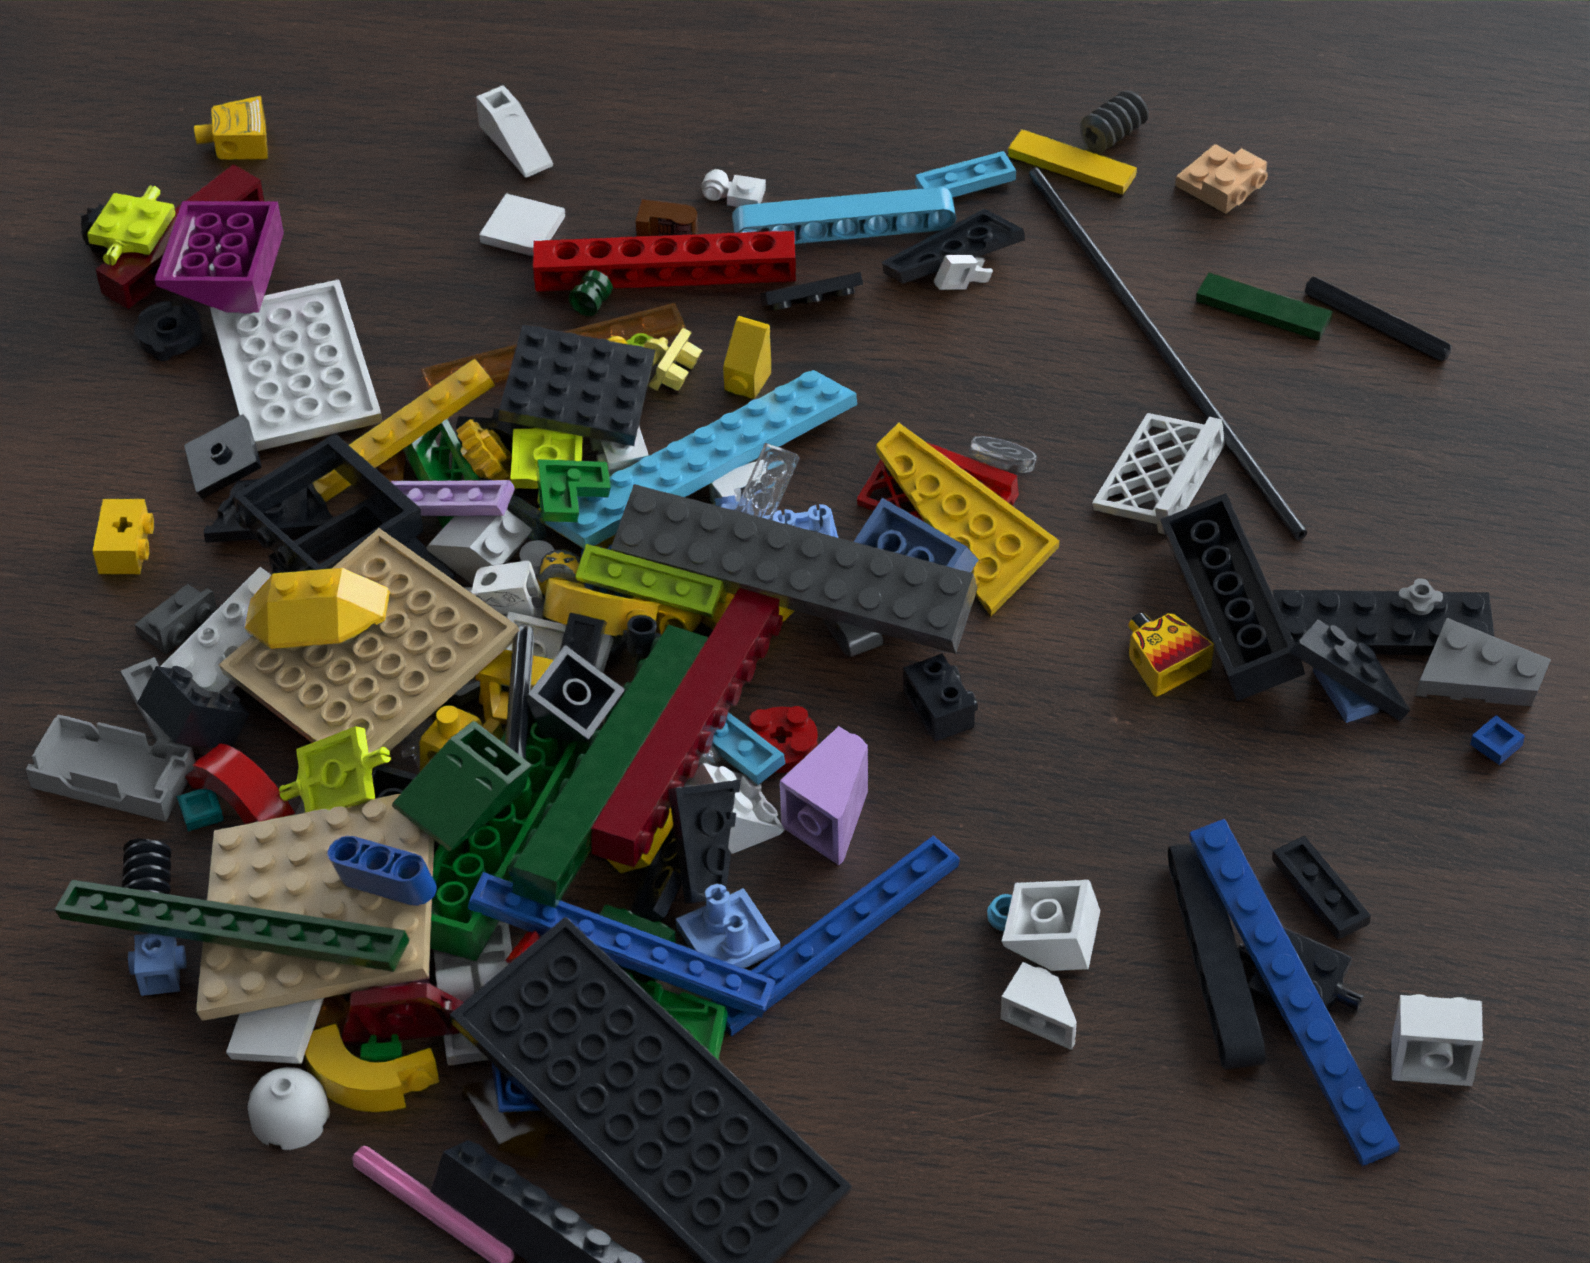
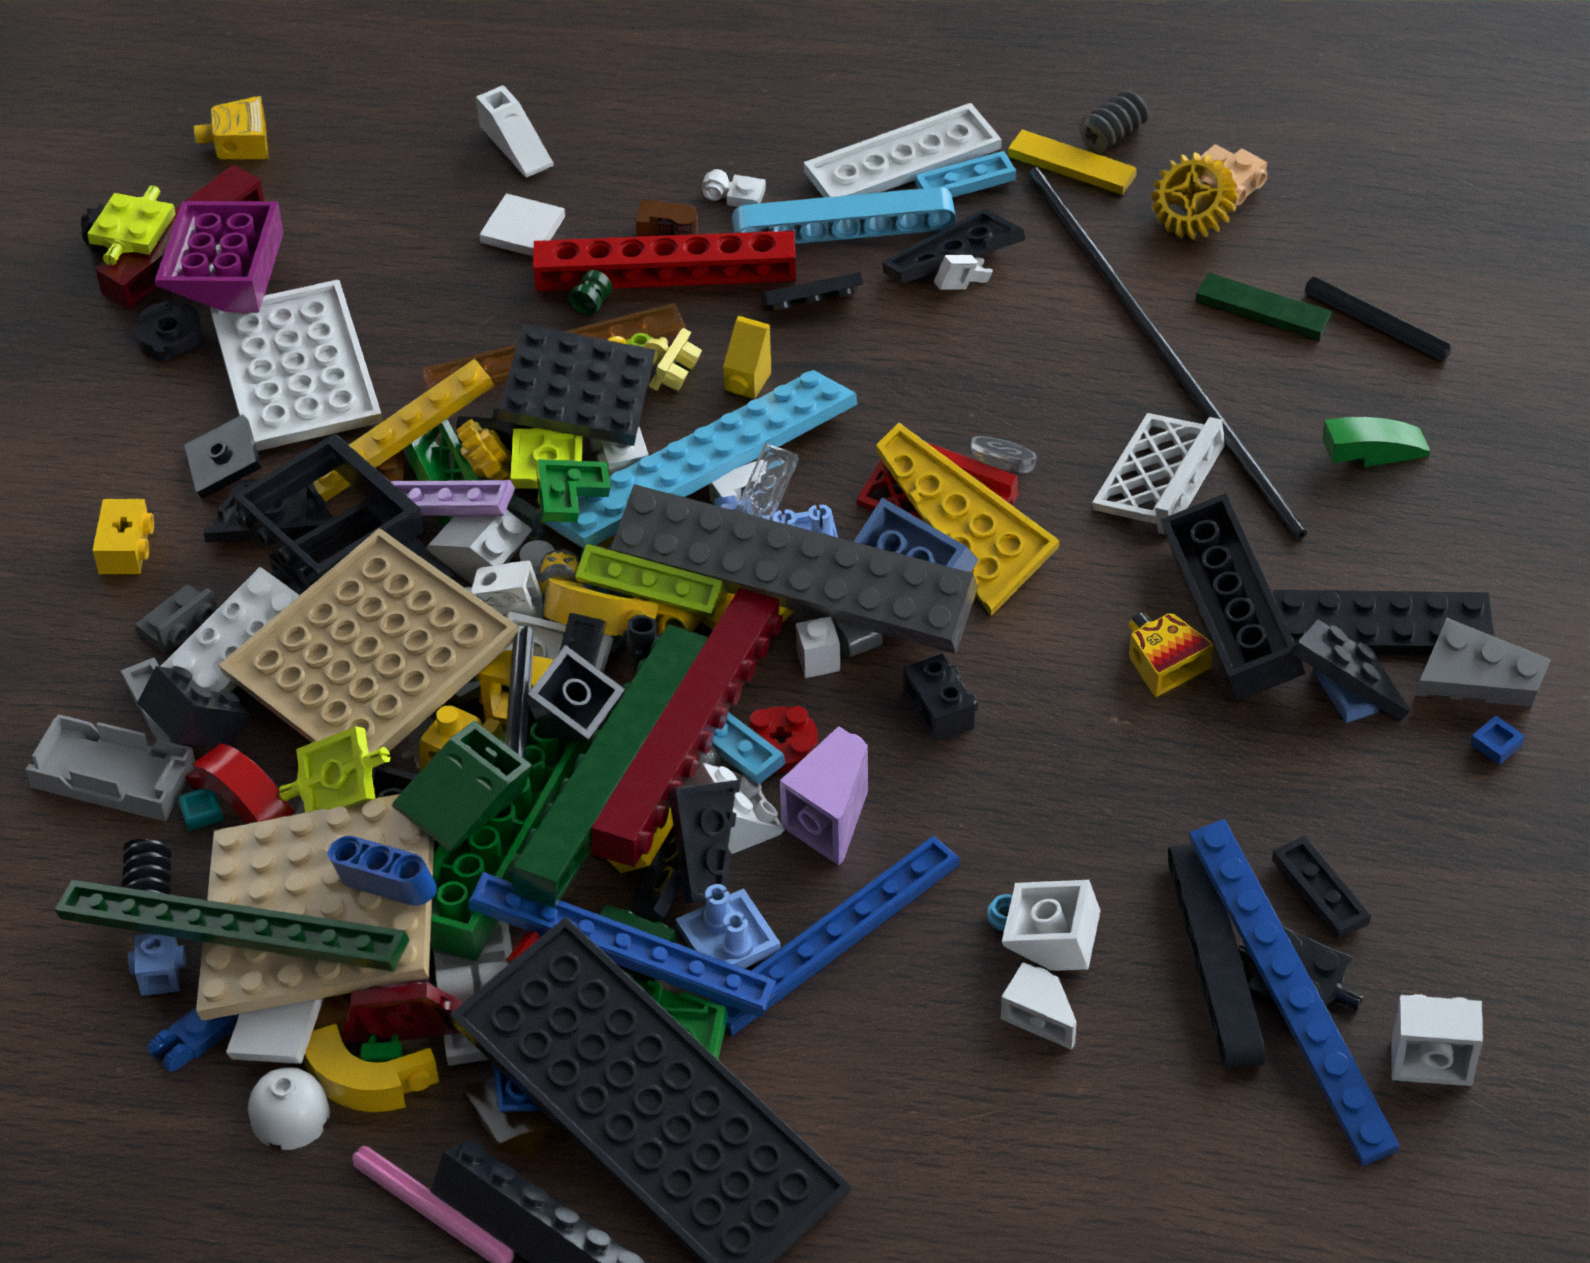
yellow wedge [244,568,390,649] -> none
light grey plate [1399,578,1443,615] -> none
none -> blue hinge [147,1006,240,1072]
none -> white brick [796,616,840,678]
none -> white plate [804,103,1002,198]
none -> yellow gear [1151,152,1239,240]
none -> green slope [1322,417,1431,467]

